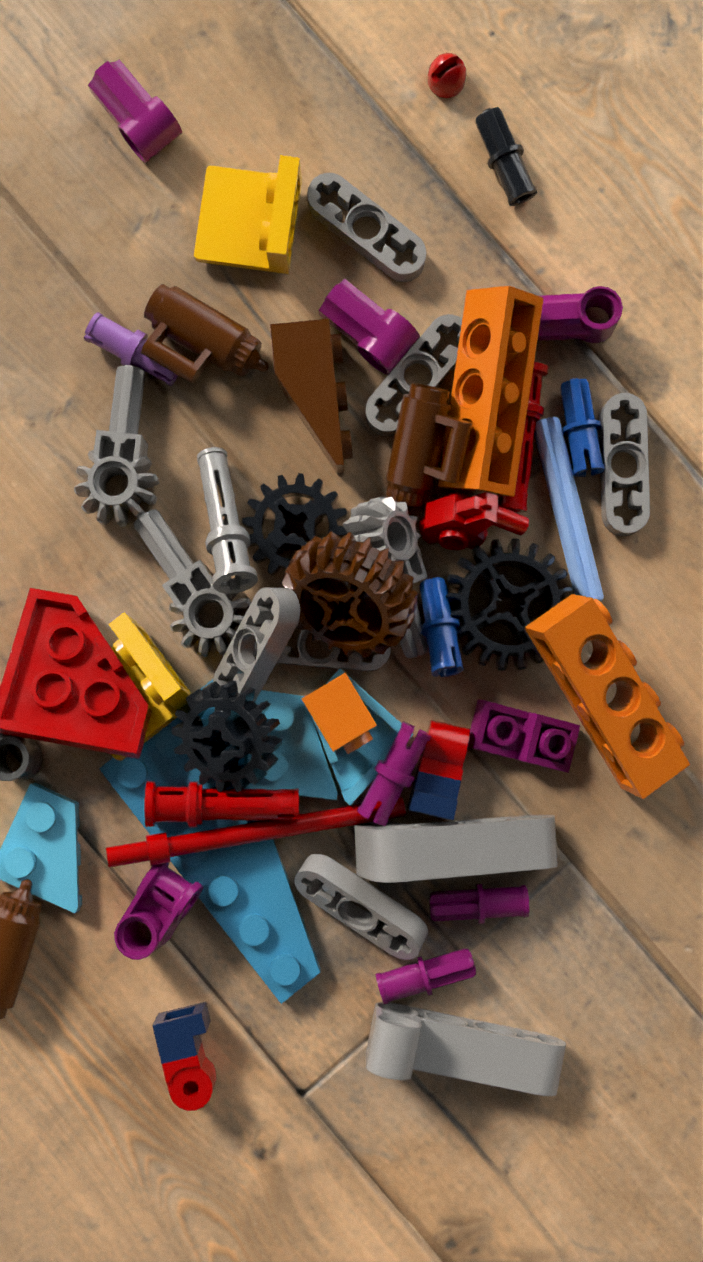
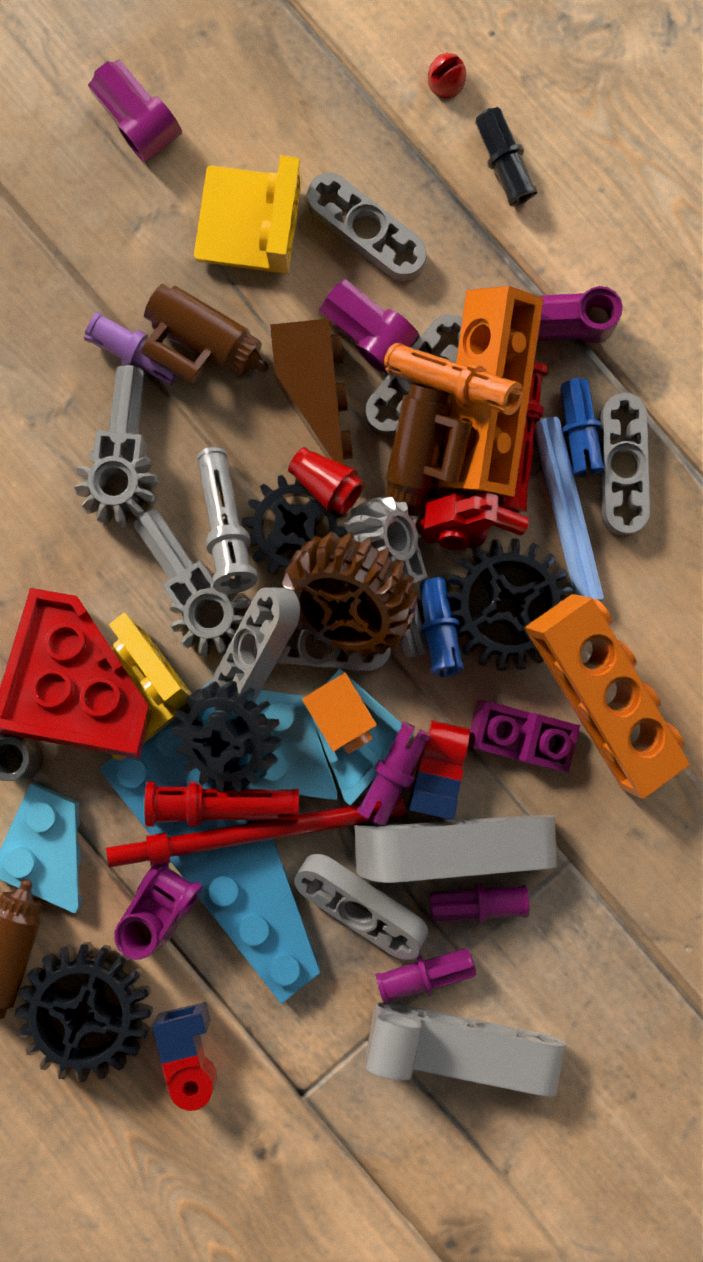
none -> black gear [15,942,153,1083]
none -> red cone [288,447,365,515]
none -> orange pin [384,343,523,415]

